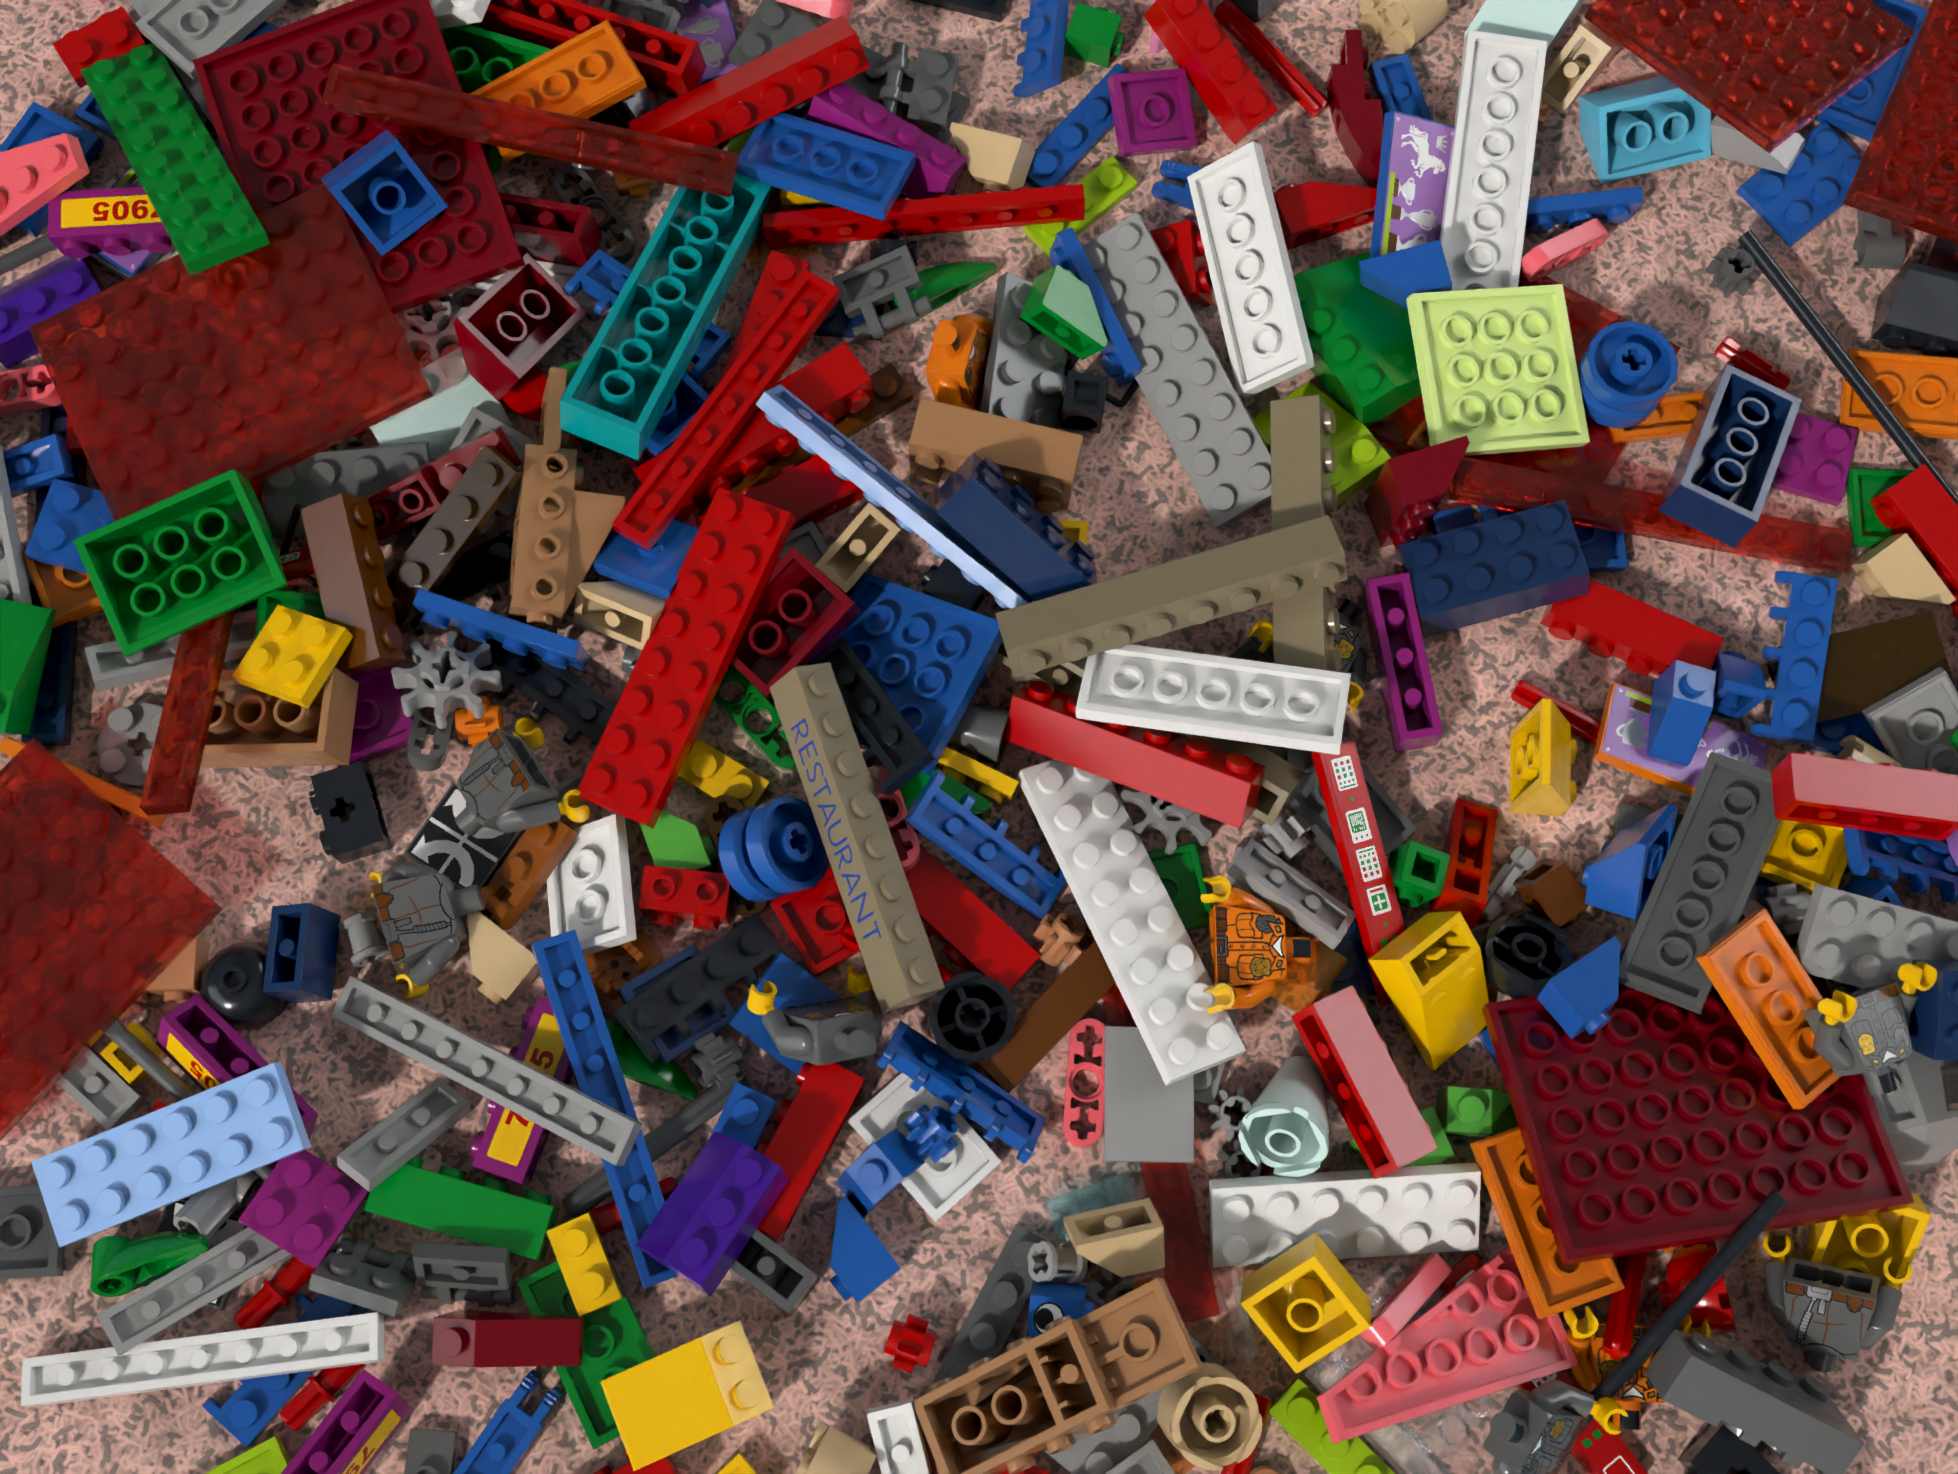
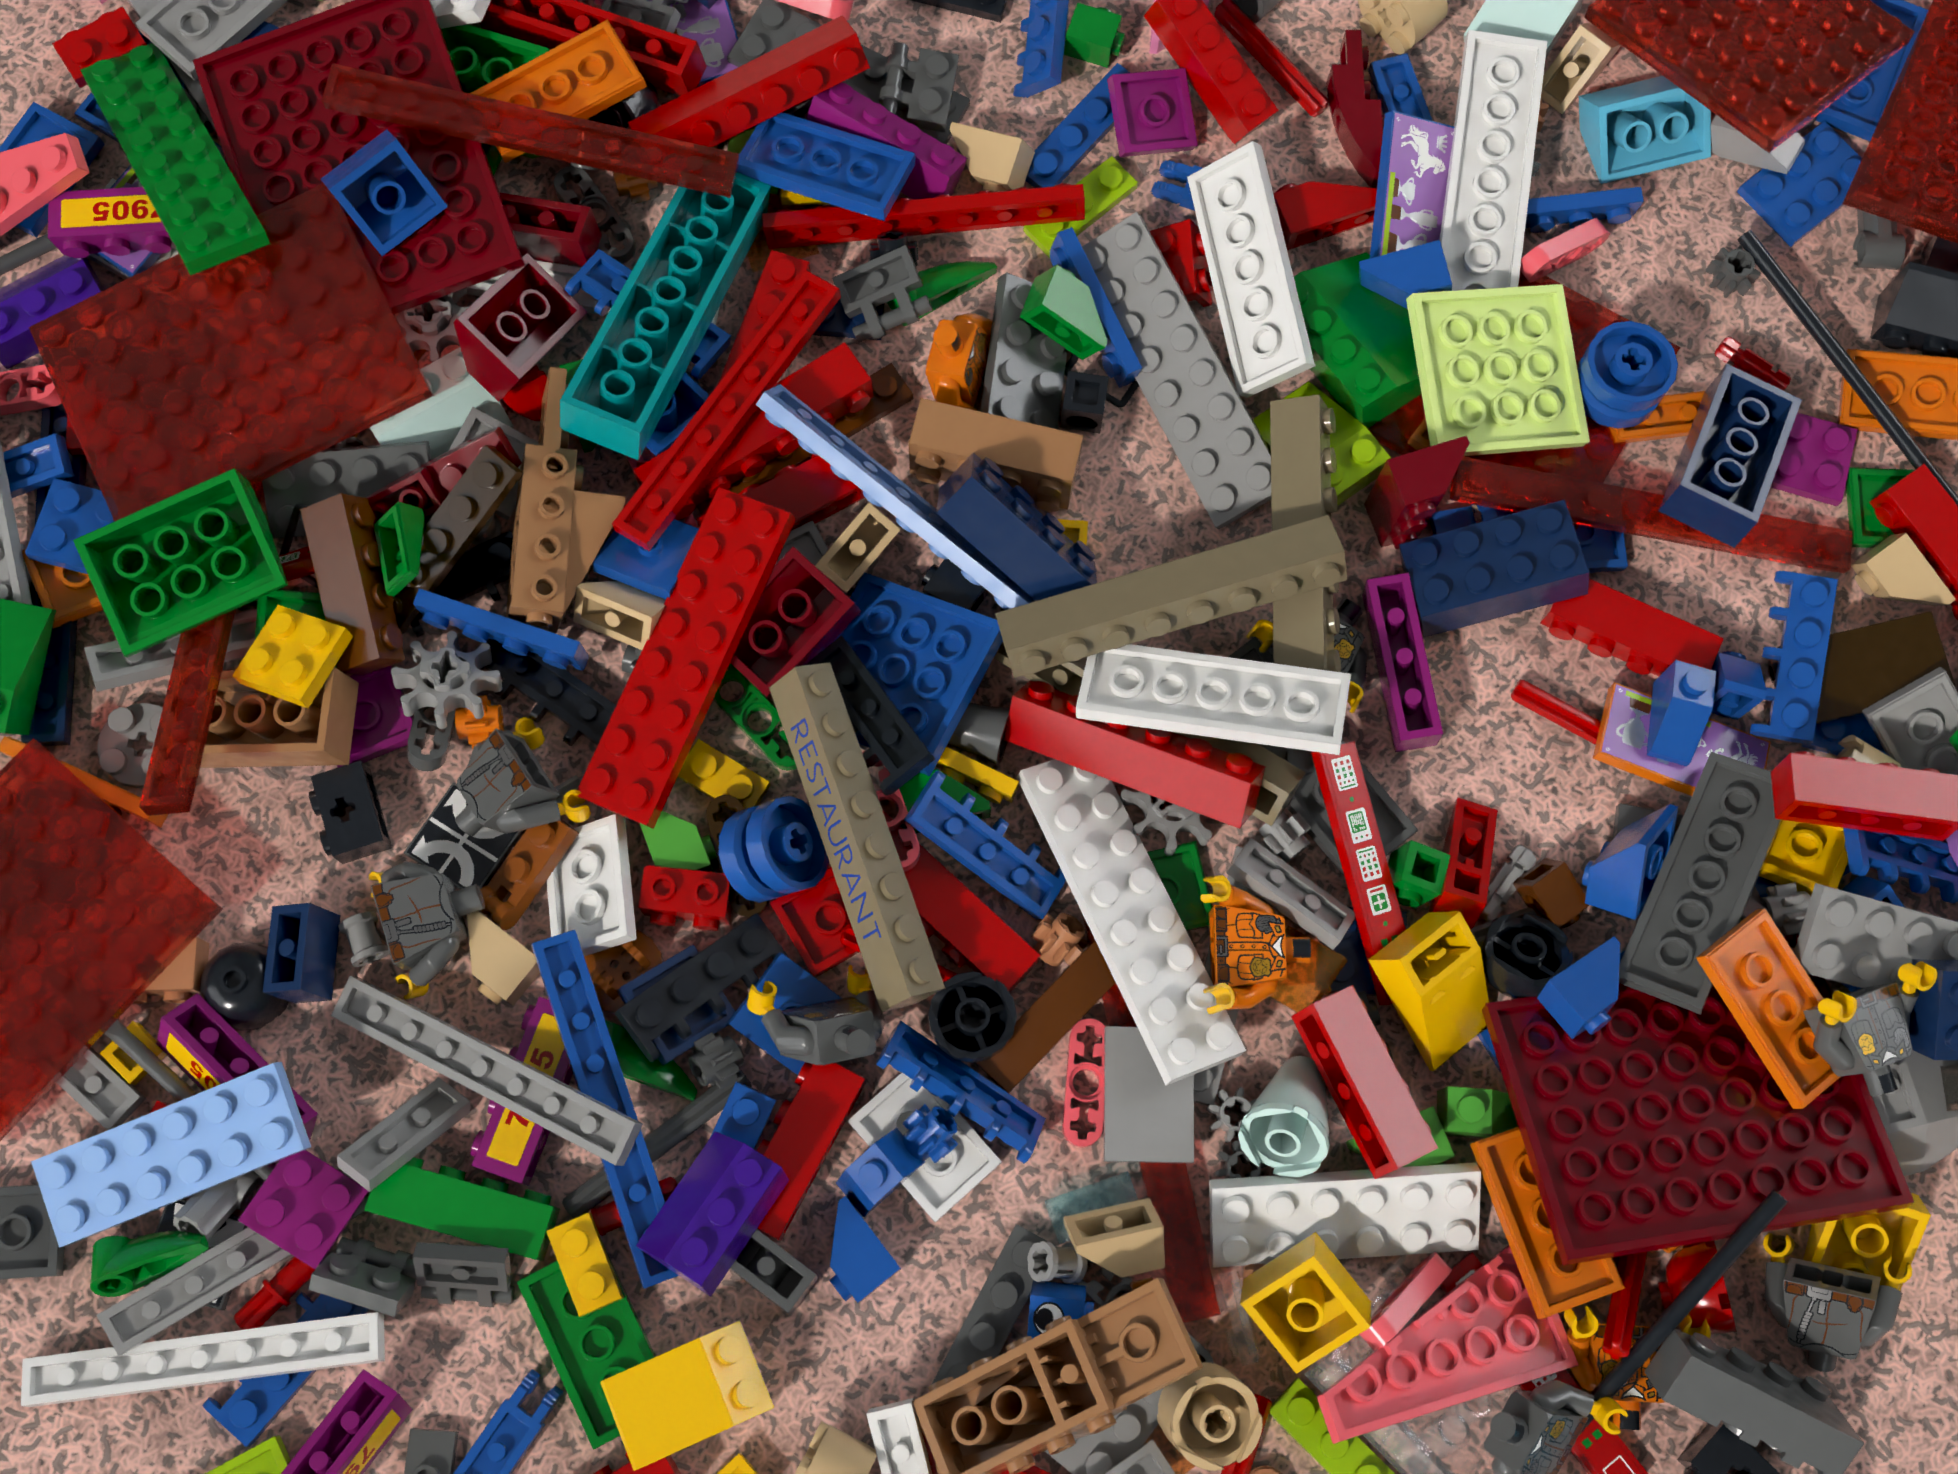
red axle [280,1364,367,1431] -> none
dark red slope [432,1309,585,1367] -> none
red gear [883,1314,938,1374] -> none
yellow slope [1509,698,1577,816] -> none
none -> green slope [374,502,424,597]

